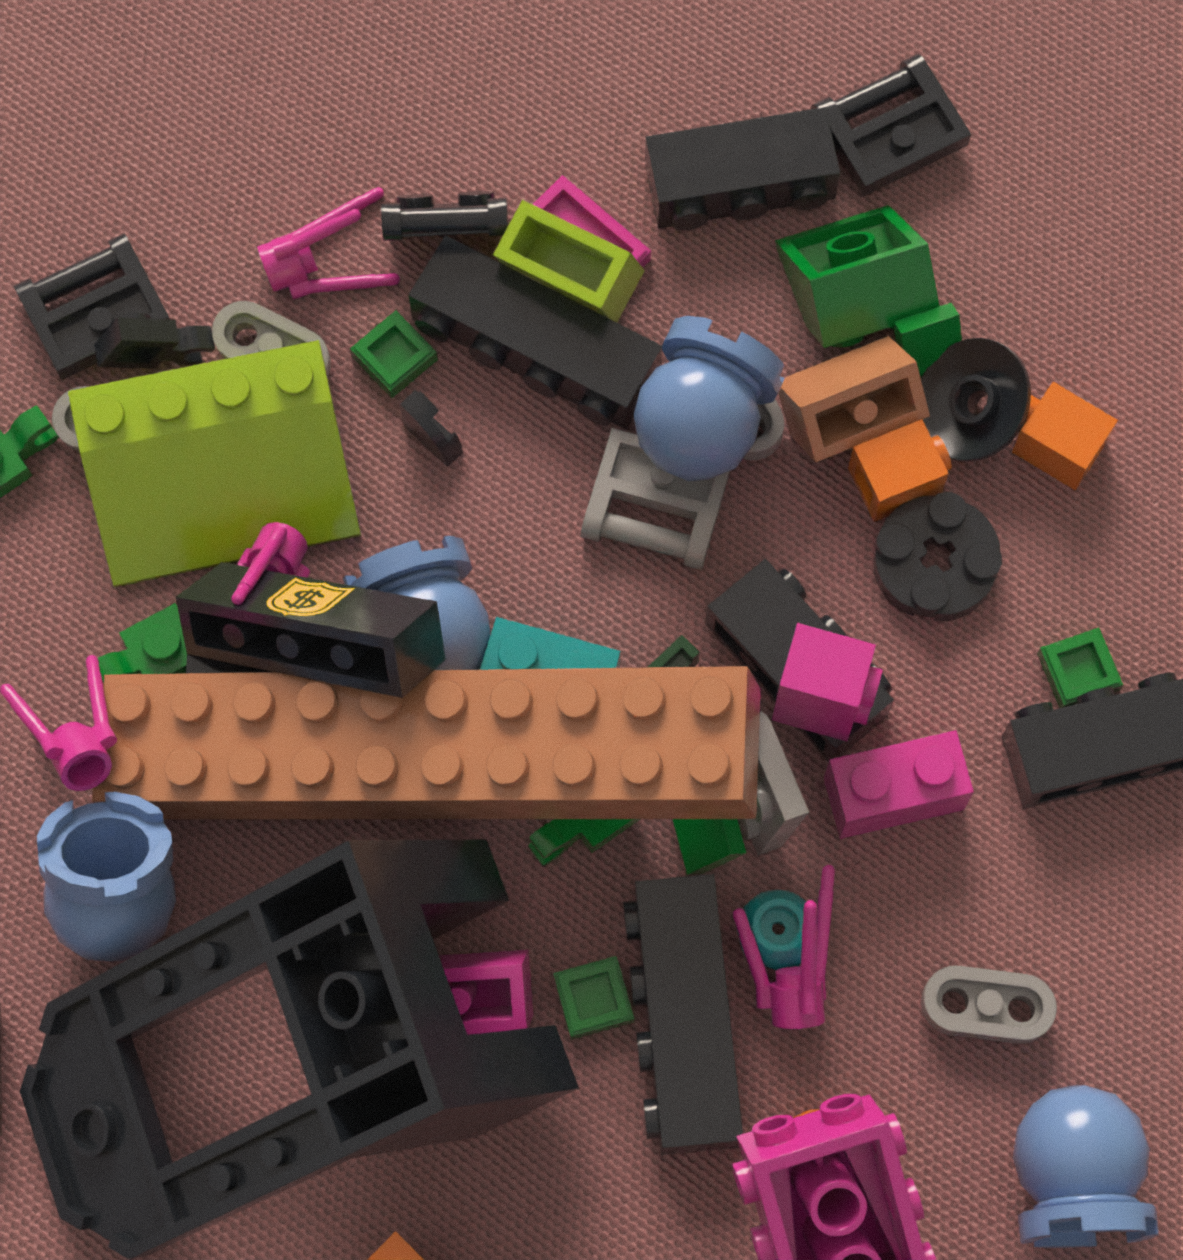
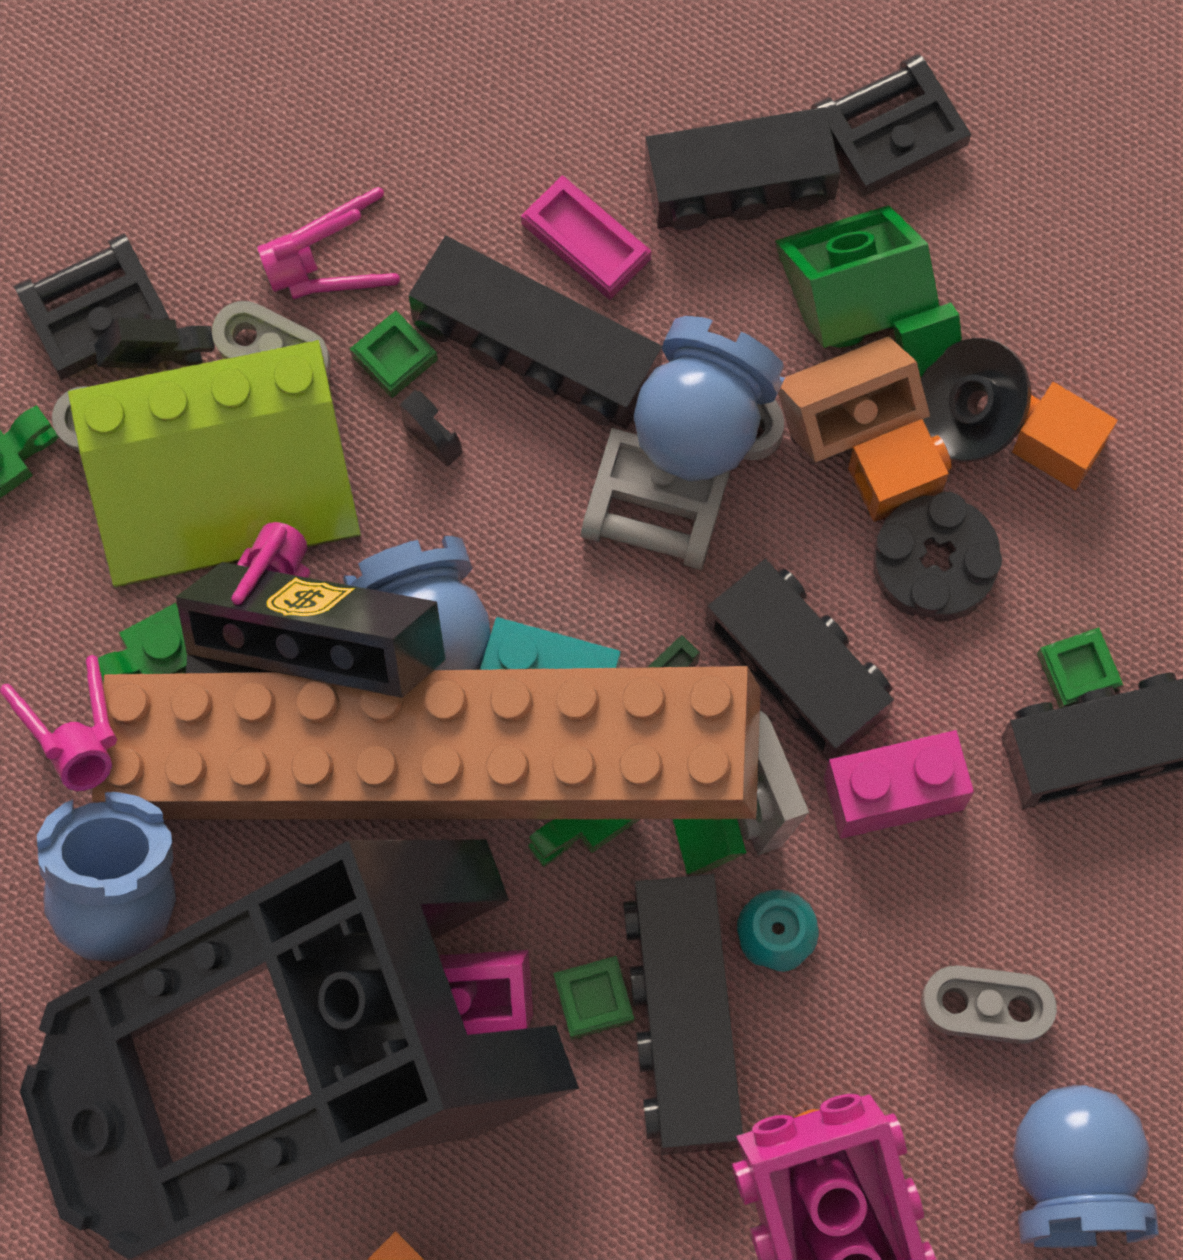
black plate [381,191,509,241] -> none
lime brick [493,200,645,322] -> none
dark pink plant [733,865,835,1029] -> none
dark pink brick [772,623,883,742] -> none

